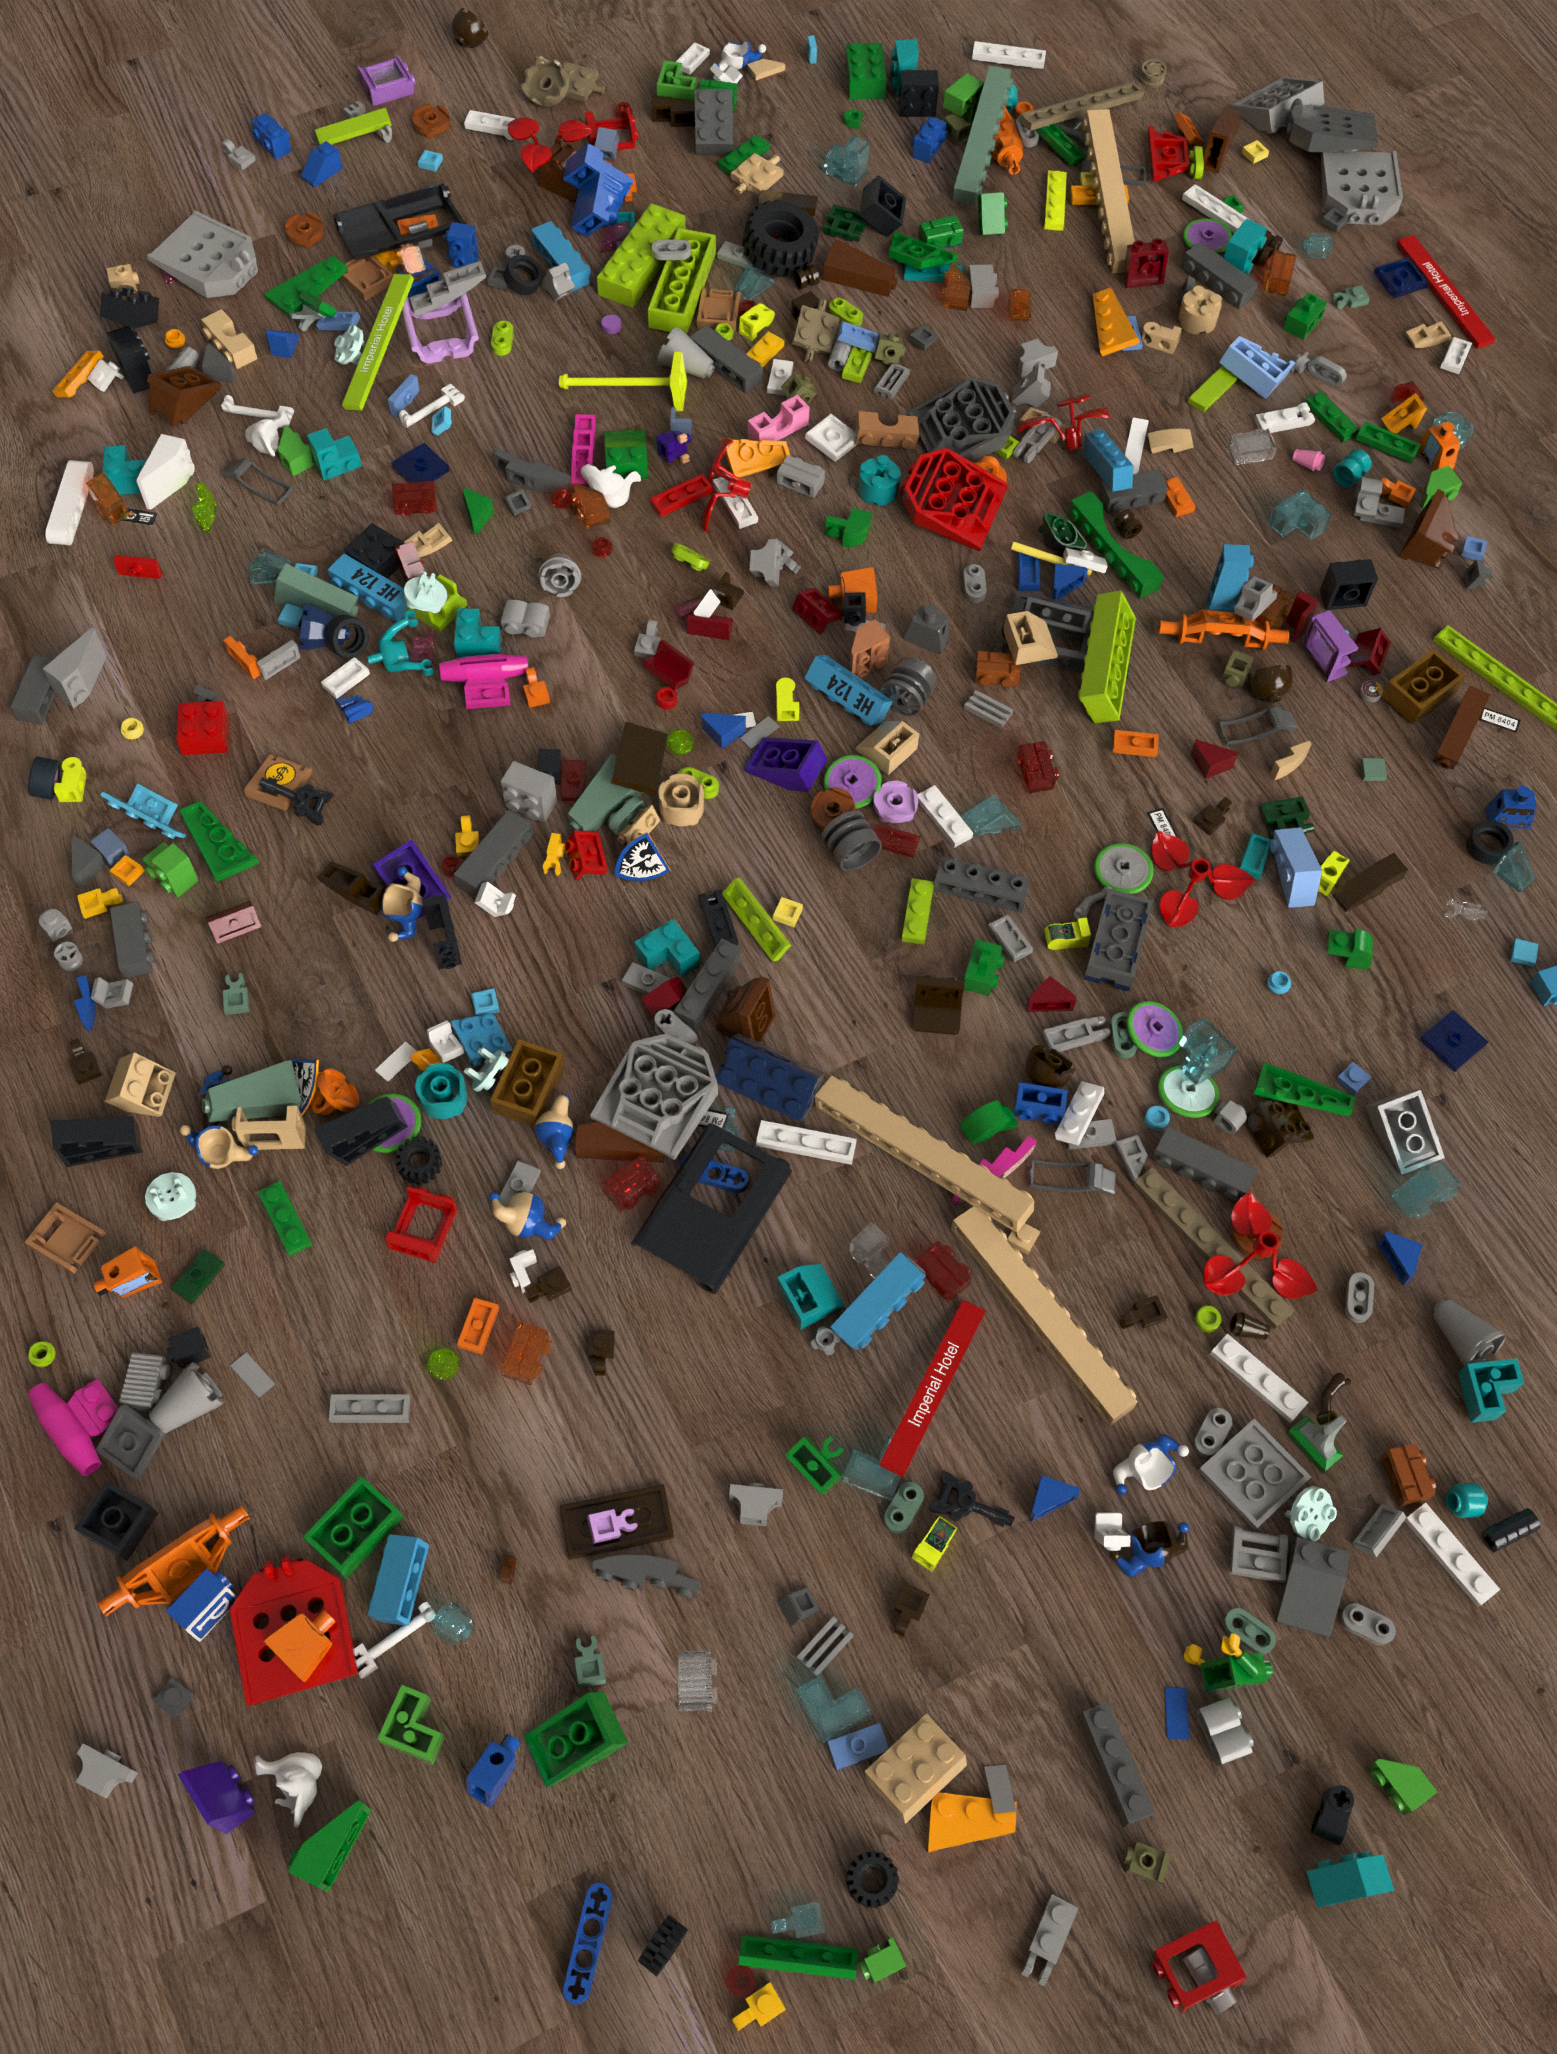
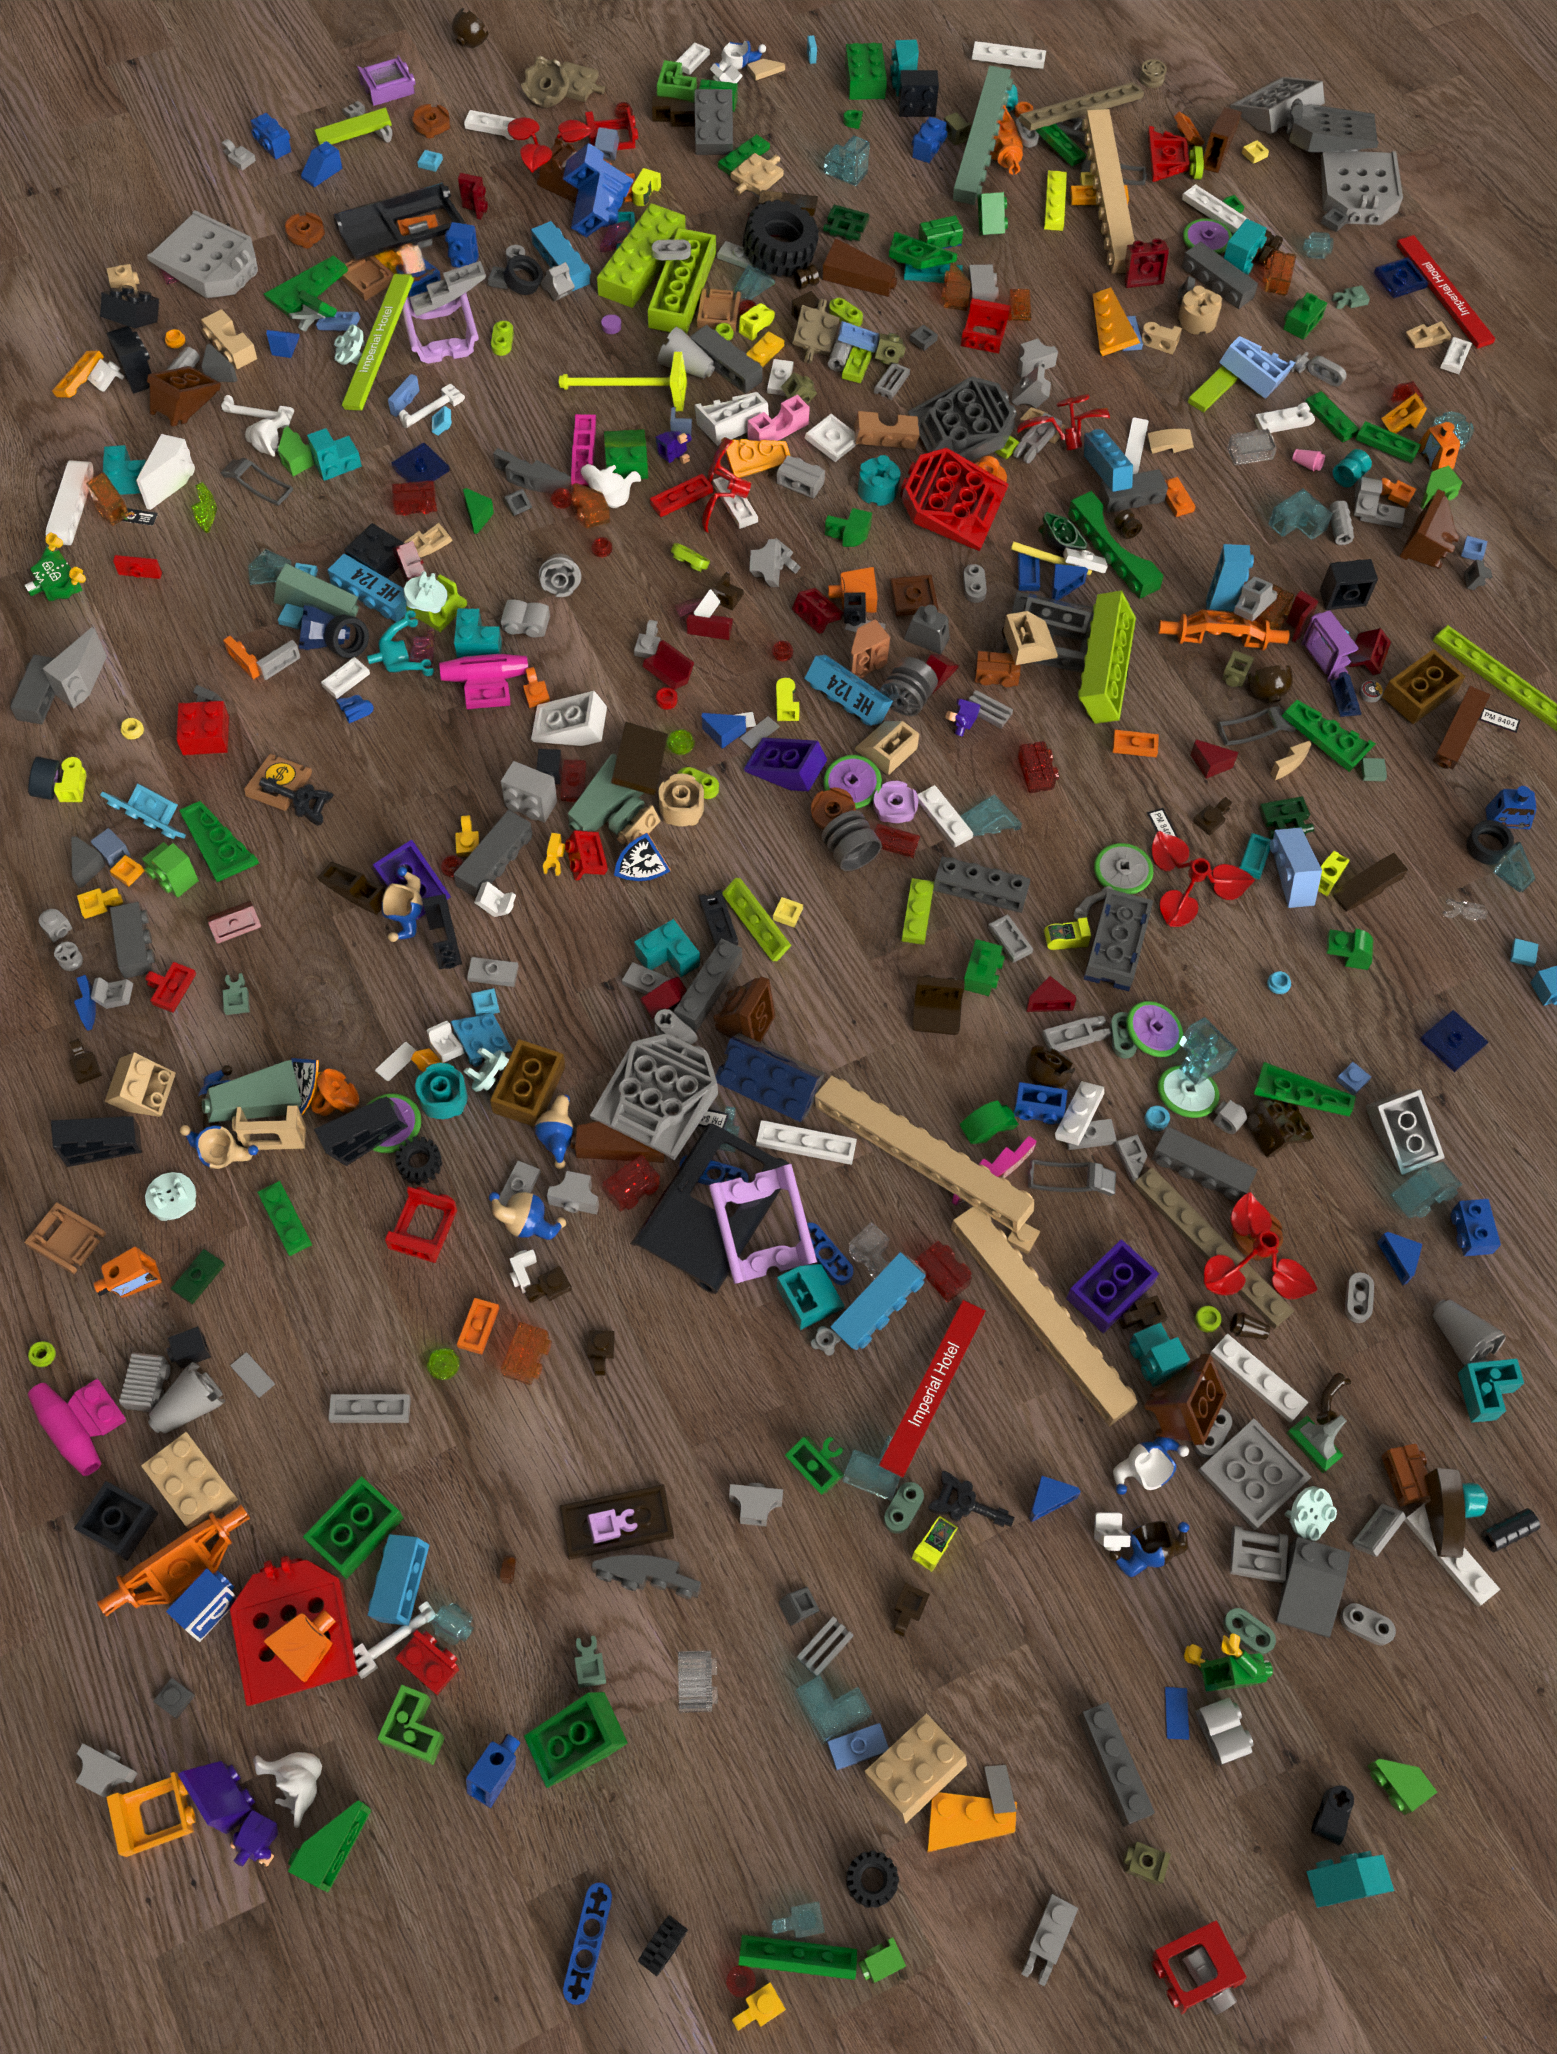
dark grey plate [96,1404,166,1480] -> none
black brick [859,175,906,237] -> none
bright green brick [943,73,985,123] -> none
none -> green torso [24,532,86,601]
none -> light orange window [106,1772,196,1857]
none -> tan brick [141,1432,238,1530]
none -> red plate [145,962,196,1013]
none -> dark purple piece [230,1810,278,1867]
none -> red bracket [395,1630,460,1696]
none -> dark red bracket [458,173,488,220]
none -> light grey plate [467,957,519,987]
none -> white slope [531,691,607,746]
none -> light grey brick [547,1171,599,1215]
none -> neon yellow leg [632,168,661,207]
none -> white wedge [695,392,769,446]
none -> lavender piece [709,1164,817,1284]
none -> clear red plate [772,641,794,661]
none -> blue beam [799,1223,853,1285]
none -> reddish brown plate [890,575,938,616]
none -> dark red slope [926,654,959,695]
none -> dark purple piece [945,698,981,737]
none -> red window [961,298,1010,354]
none -> dark purple brick [1066,1239,1159,1334]
none -> teal brick [1129,1323,1190,1387]
none -> reddish brown piece [1144,1354,1227,1445]
none -> green wing [1282,700,1376,772]
none -> light grey axle [1329,501,1354,545]
none -> dark blue hinge [1329,672,1362,717]
none -> dark brown slope [1425,1468,1466,1558]
none -> blue brick [1451,1199,1501,1256]

